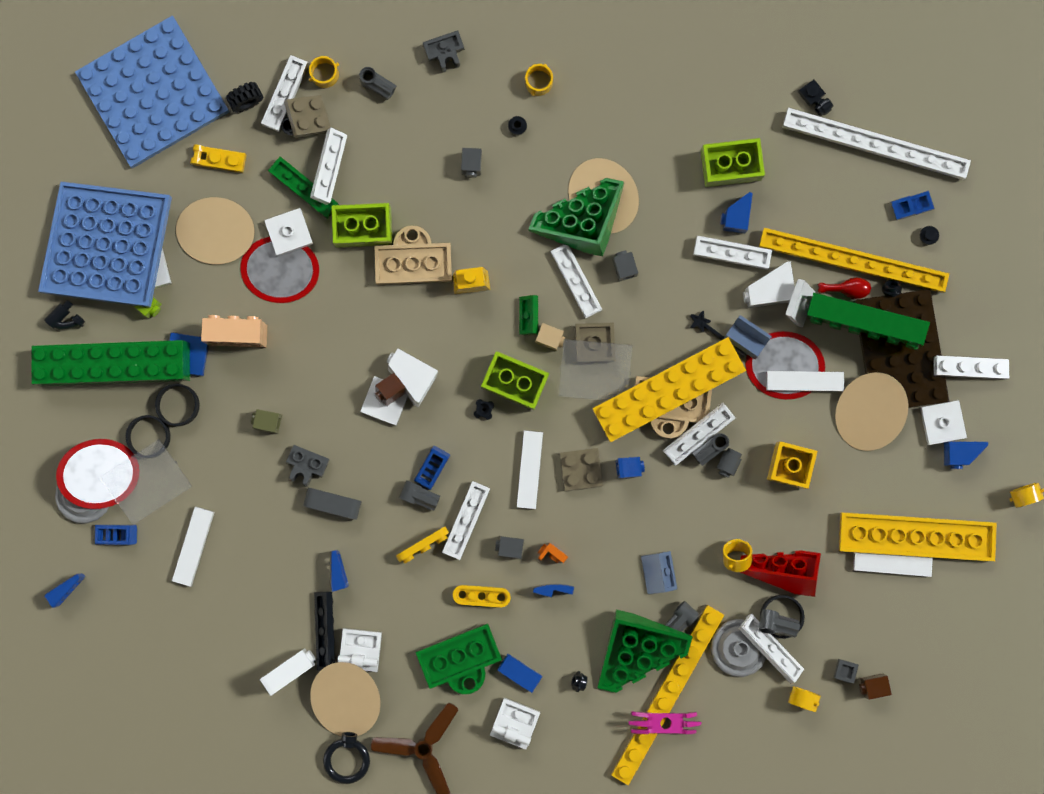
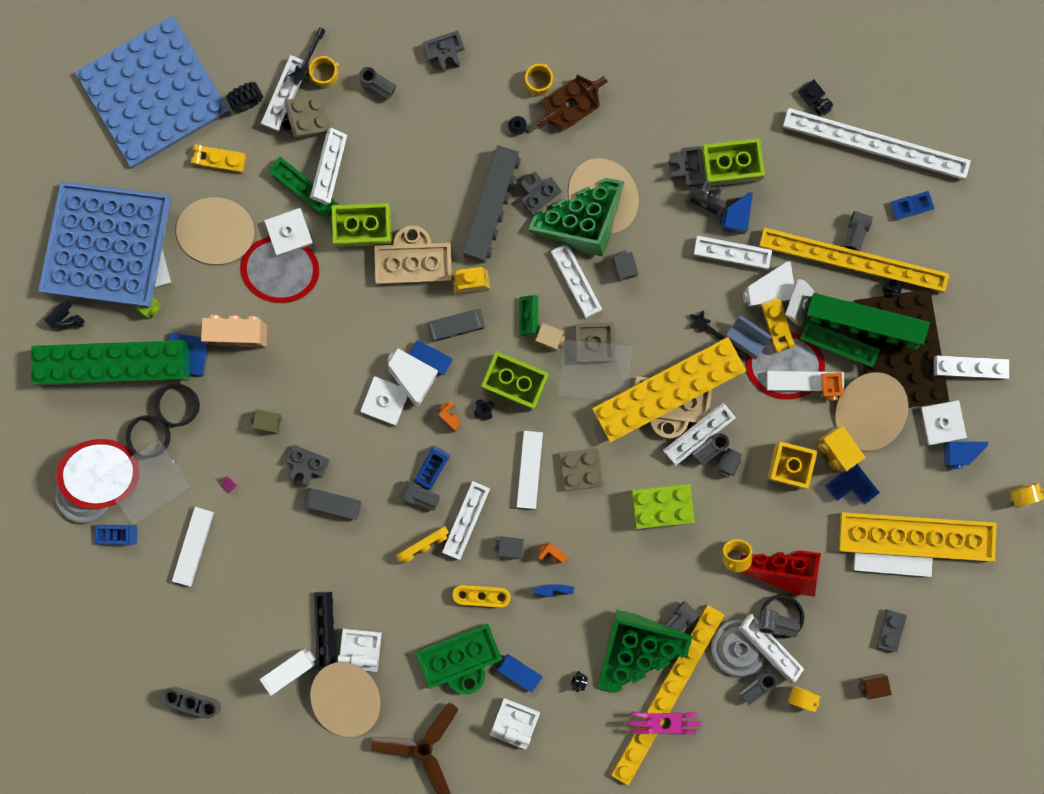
blue slope [45,573,85,608] -> none
black piece [323,732,370,784] -> none
blue slope [331,550,349,592] -> none
reddish brown brick [374,373,406,406] -> none
dark grey brick [461,148,482,178] -> none
blue slope [616,457,645,479] -> none
sand blue panel [641,551,677,594] -> none
red piece [818,277,872,299] -> none
dark grey plate [833,659,859,684] -> none
black plate [920,226,939,245] -> none
none -> dark grey beam [162,687,221,719]
none -> dark pink piece [221,476,237,493]
none -> black piece [288,27,326,85]
none -> blue slope [409,340,453,375]
none -> dark grey beam [427,309,485,342]
none -> orange bracket [439,401,461,432]
none -> dark grey brick [463,145,521,263]
none -> dark grey plate [519,171,562,215]
none -> reddish brown plate [535,74,608,131]
none -> lime brick [631,484,695,529]
none -> dark grey plate [668,146,705,187]
none -> dark grey plate [685,180,727,218]
none -> dark grey piece [738,671,777,705]
none -> yellow plate [761,297,795,354]
none -> green plate [800,321,880,368]
none -> yellow brick [816,426,866,472]
none -> orange bracket [820,372,843,401]
none -> clear blue plate [824,464,880,505]
none -> dark grey piece [844,211,873,251]
none -> dark grey plate [876,609,907,653]

